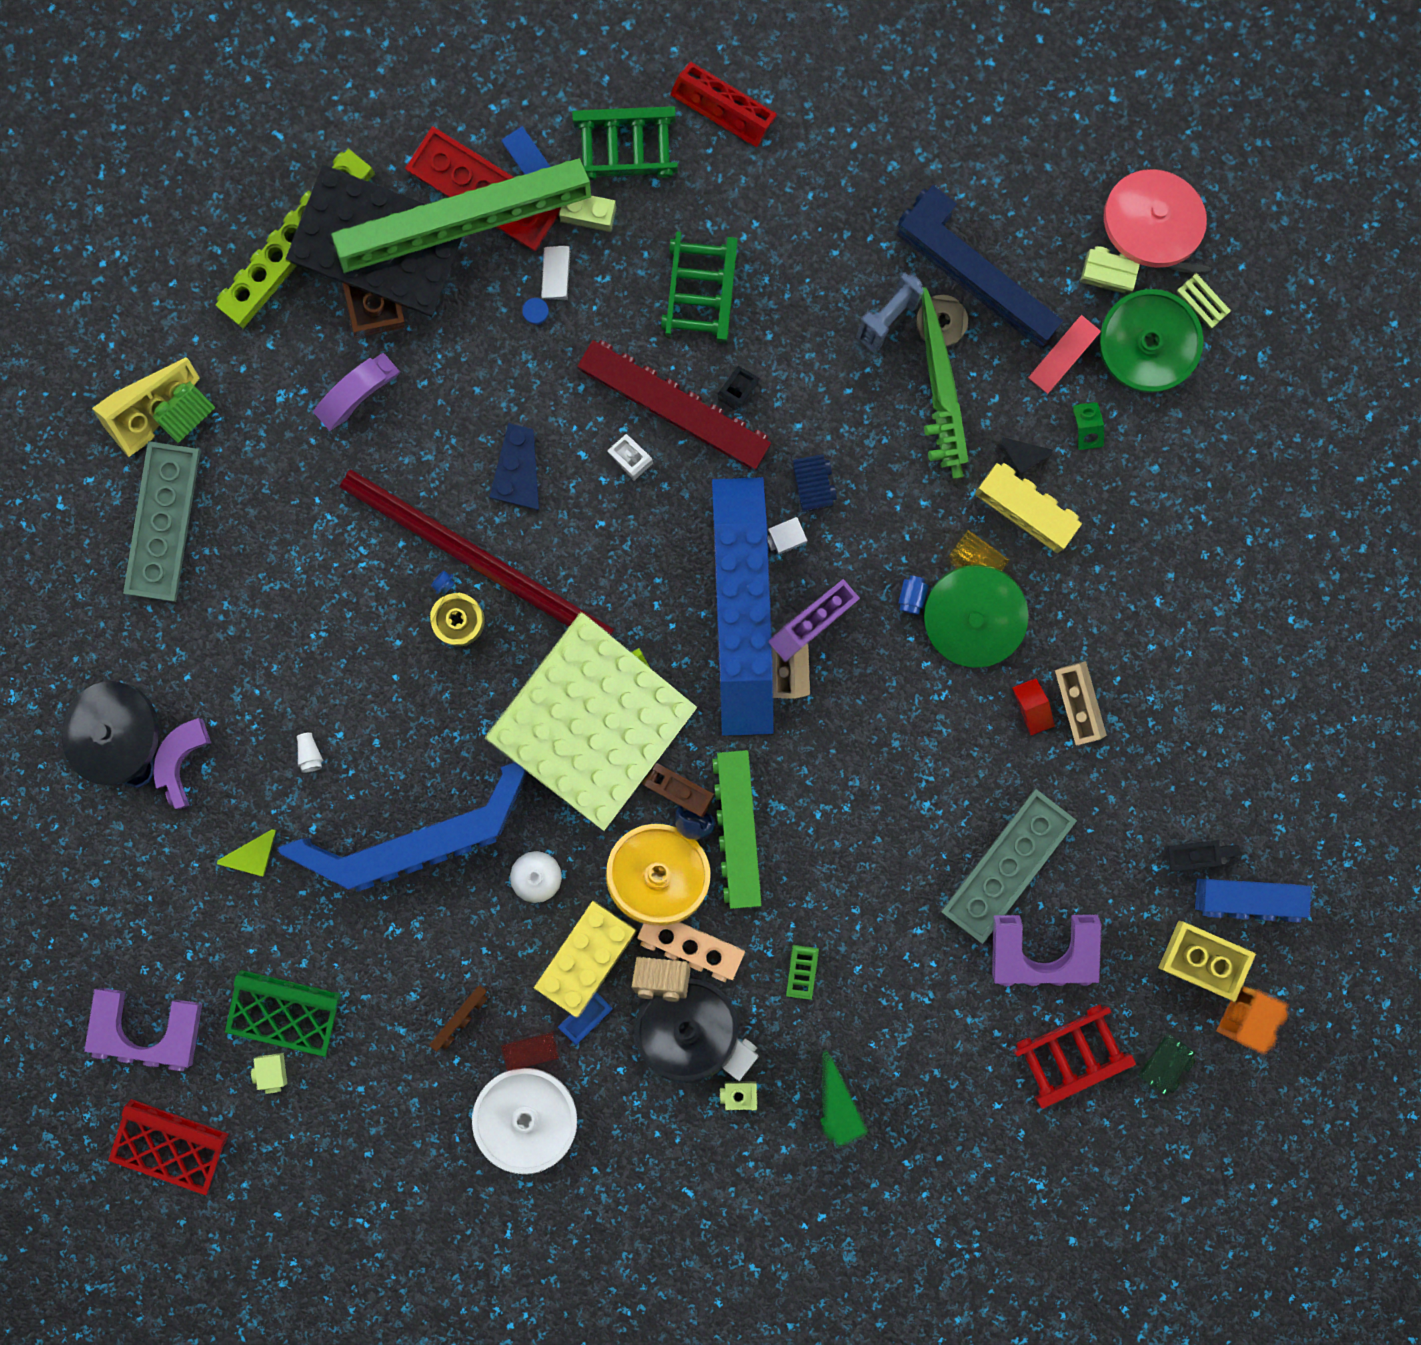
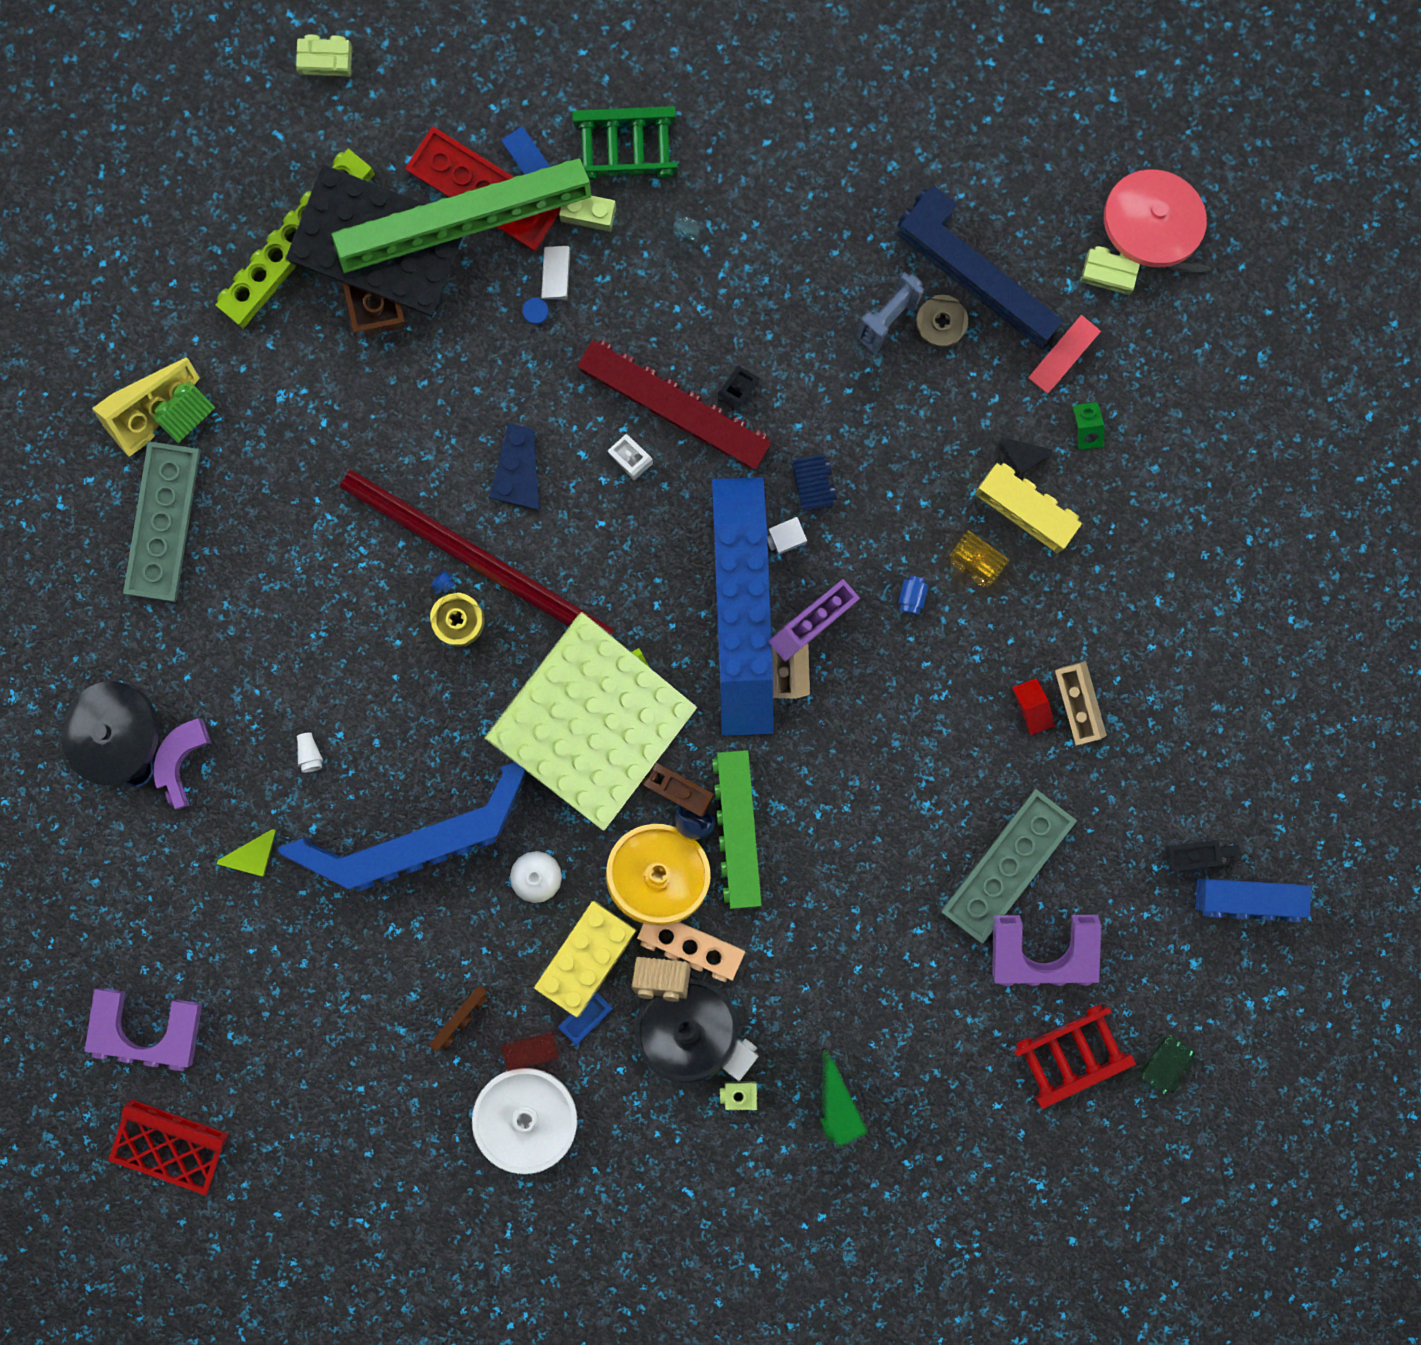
green fence [225,970,341,1057] -> none
yellowish green brick [251,1053,287,1093] -> none
medium lavender arch [313,353,400,431] -> none
green fence [661,231,738,344] -> none
red fence [670,62,777,147] -> none
bright green slope [786,945,819,1000] -> none
bright green piece [922,287,969,479] -> none
green dish [924,564,1028,668] -> none
green dish [1099,289,1203,393] -> none
light yellow brick [1158,921,1256,1001] -> none
yellowish green tile [1176,273,1230,329] -> none
orange brick [1216,986,1288,1054] -> none
none -> yellowish green brick [296,35,352,76]
none -> clear light blue plate [673,217,701,241]

